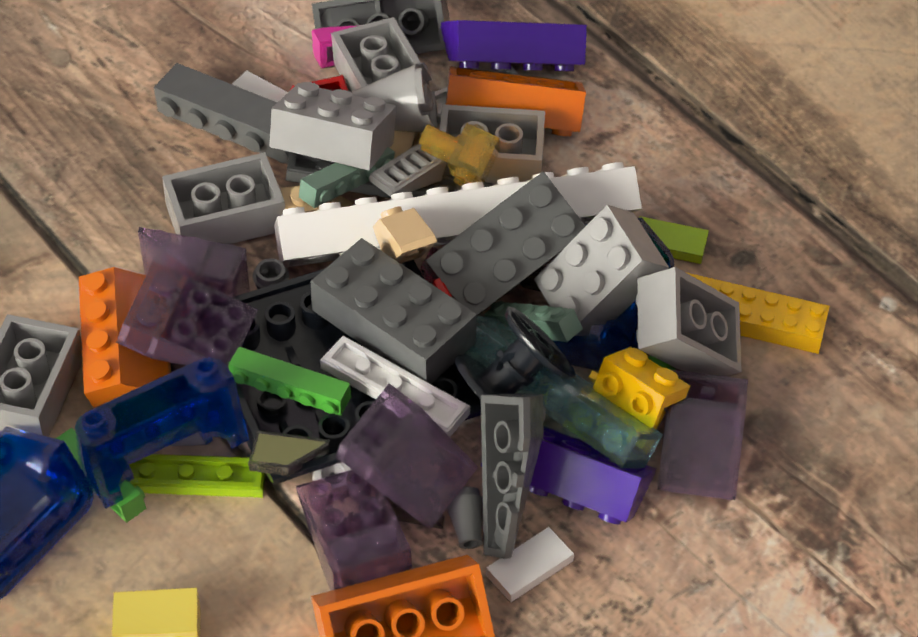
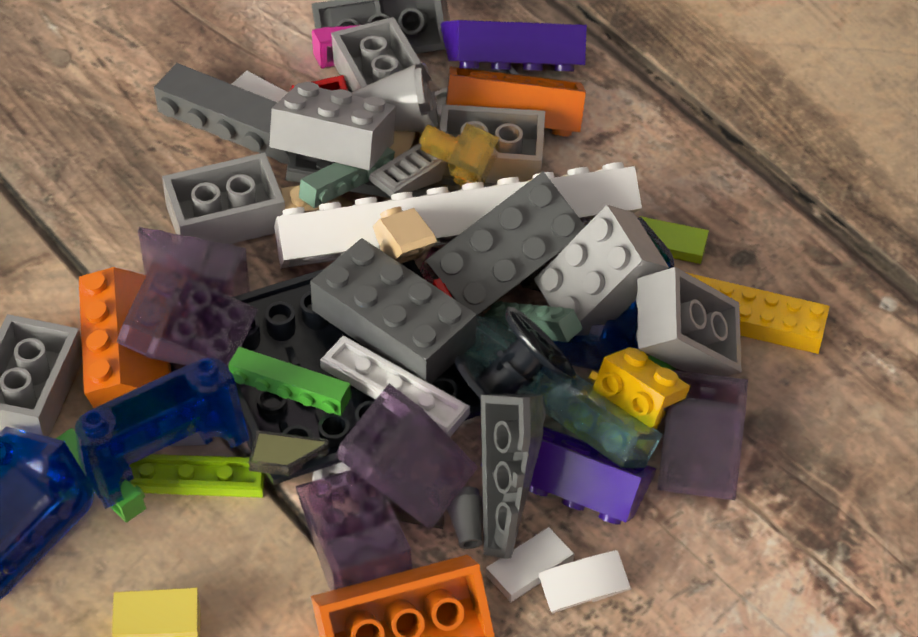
dark grey cone [252,259,289,289] -> none
none -> white slope [538,550,631,613]

